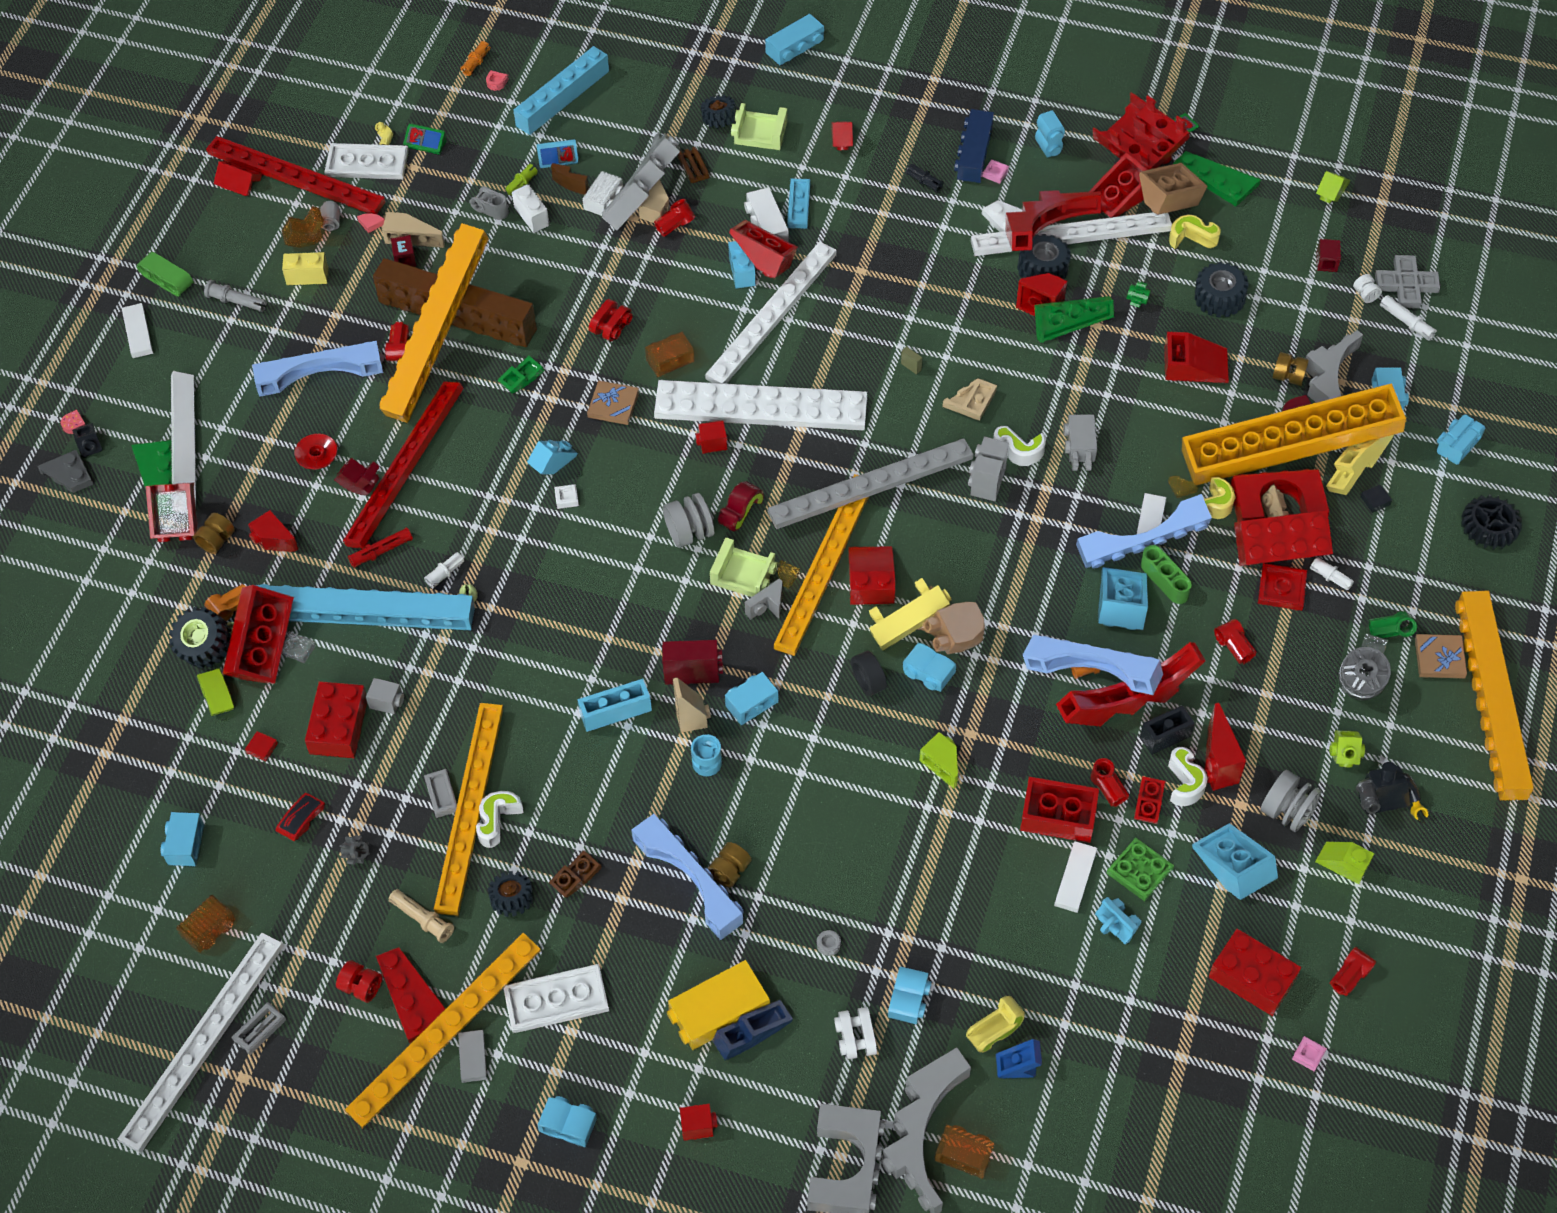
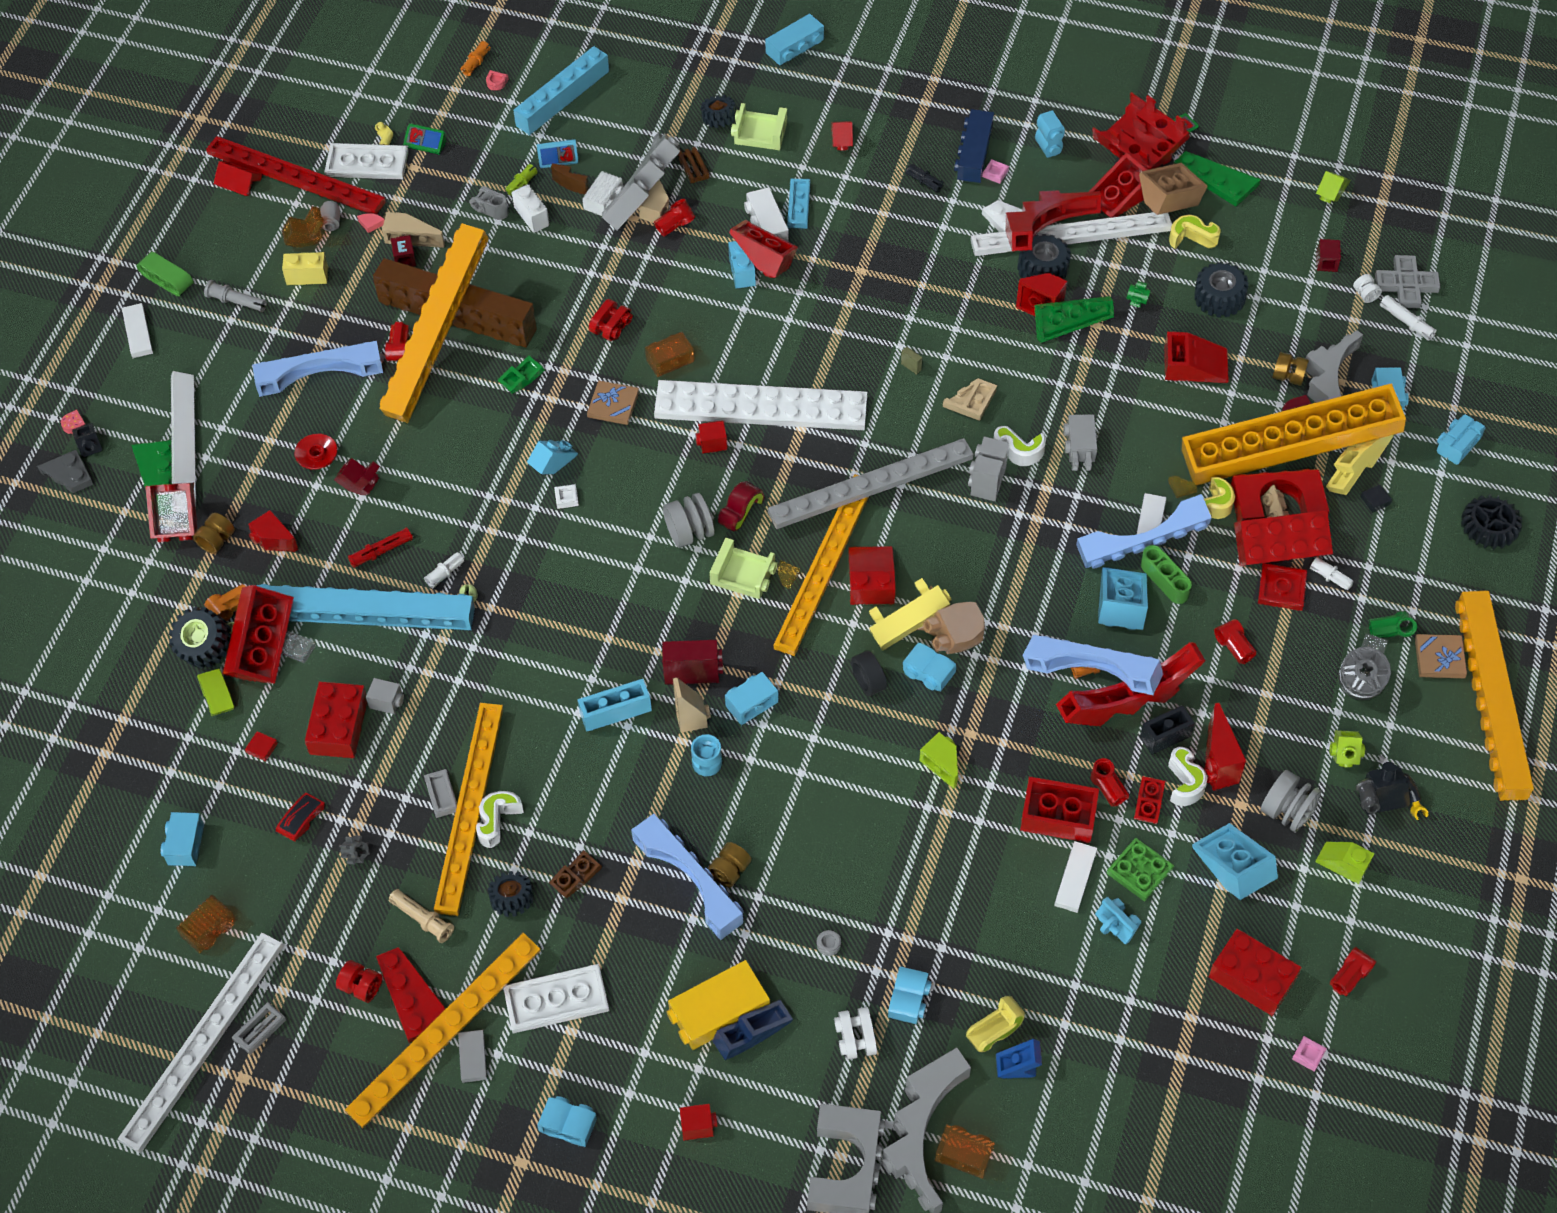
red plate [343,382,464,549] -> none
white plate [705,241,836,384] -> none
light grey slope [745,578,783,620] -> none

